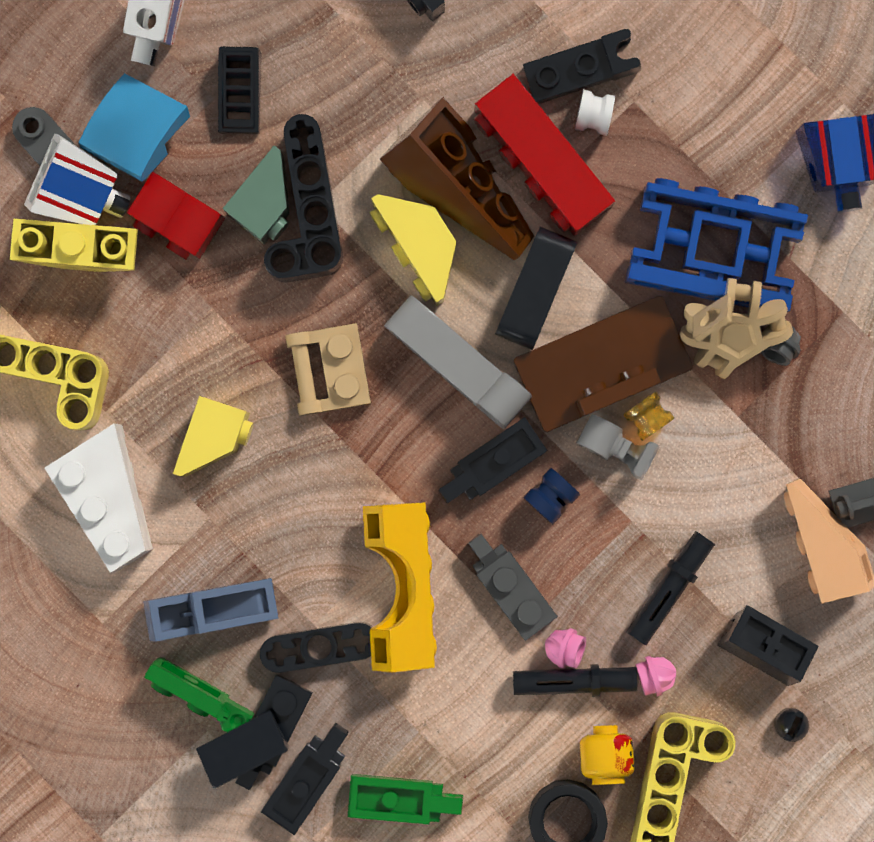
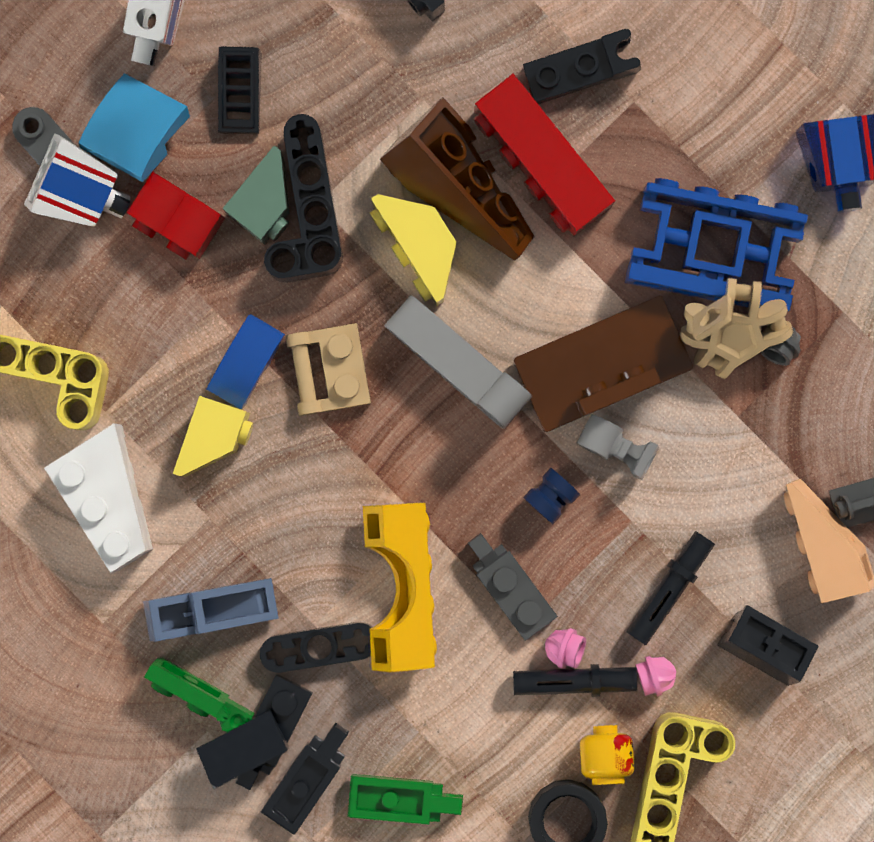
light yellow slope [10,218,138,272] -> none
black hinge [438,417,548,503] -> none
black beam [495,226,577,350] -> none
white wheel [575,89,615,136] -> none
clear yellow wheel [623,391,675,441] -> none
black hinge [774,708,809,742] -> none
none -> blue slope [206,314,285,409]

